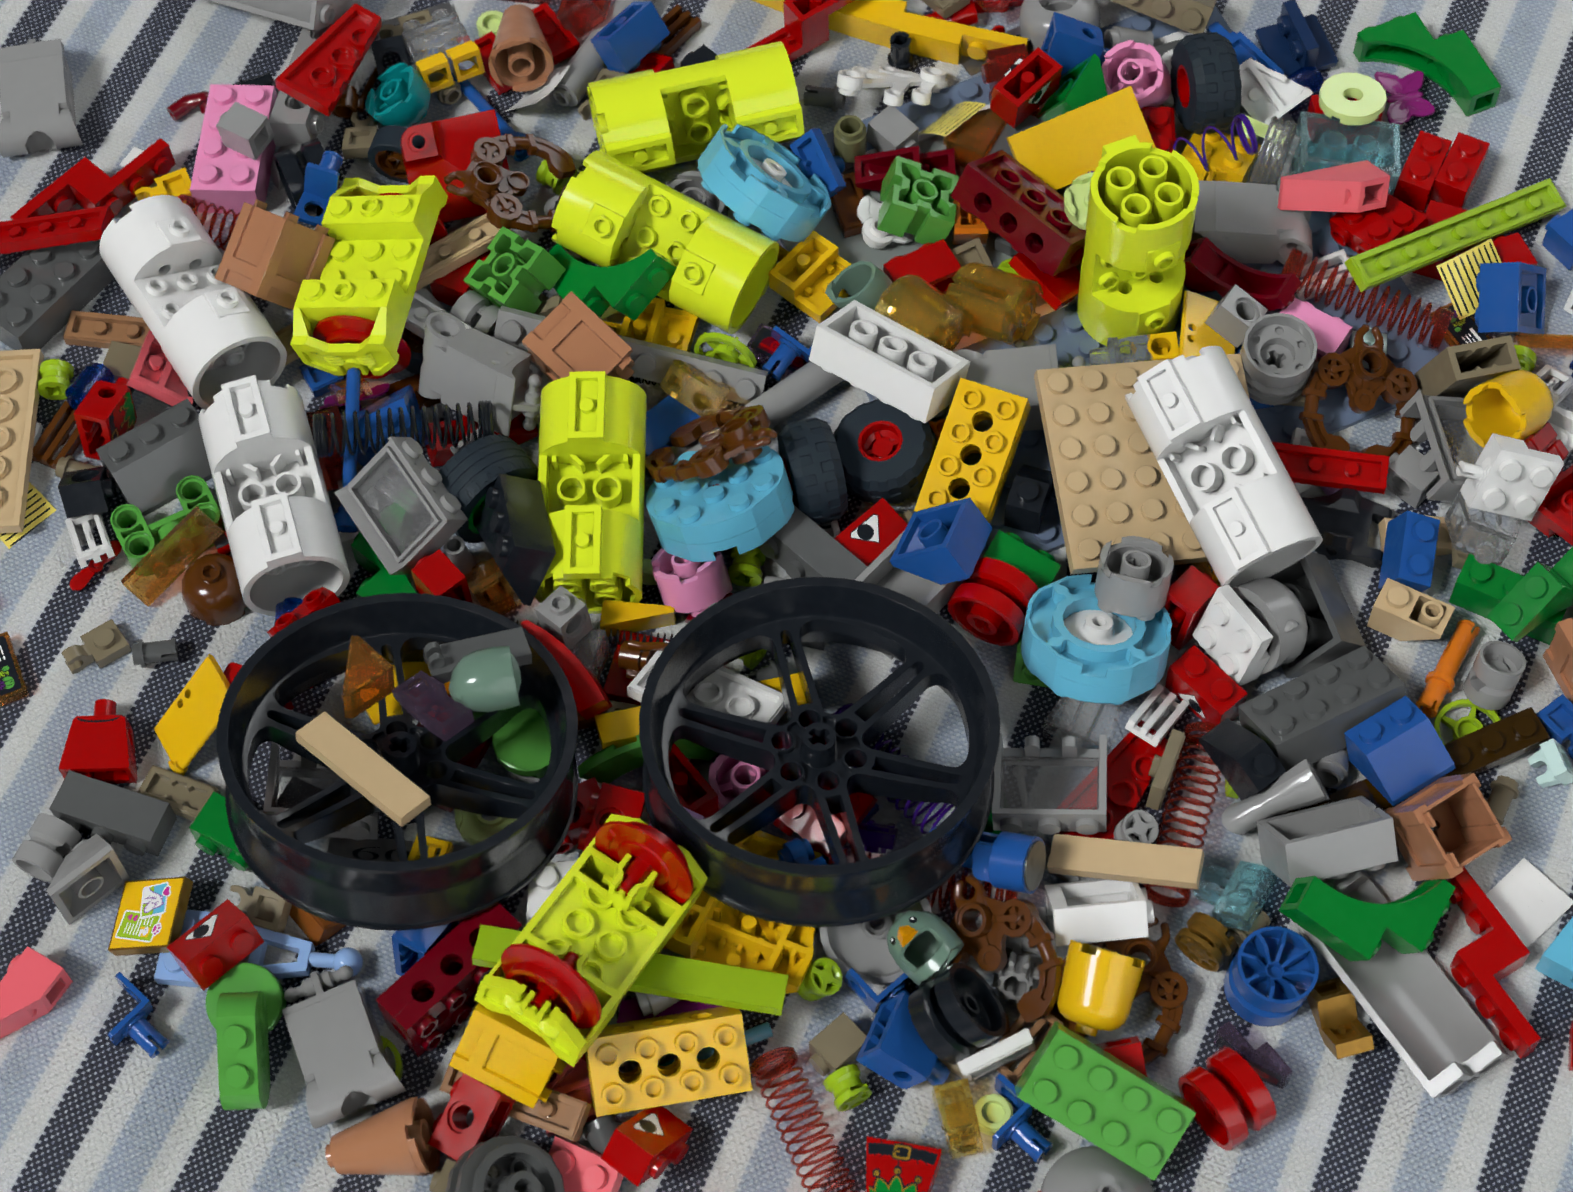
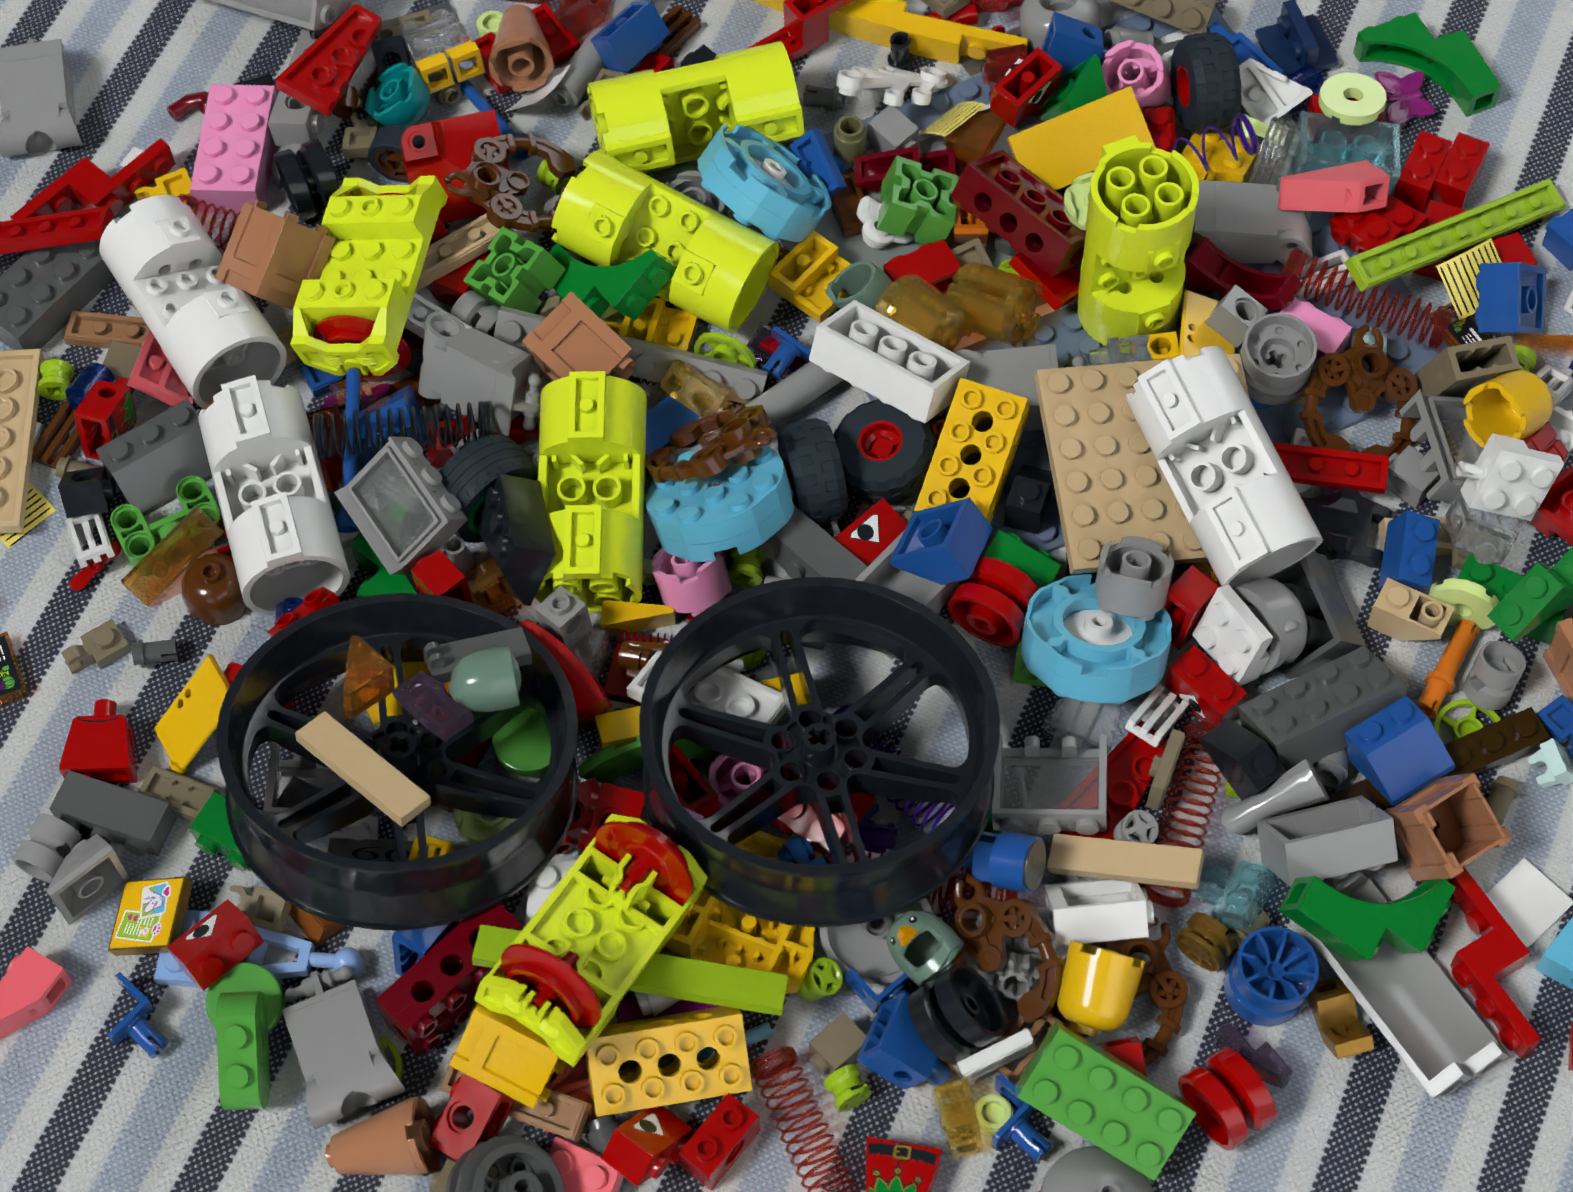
light grey brick [216,102,274,161] -> none
blue bracket [294,150,343,226] -> none
none -> red brick [678,1093,761,1191]
none -> yellowish green tile [1428,578,1499,630]

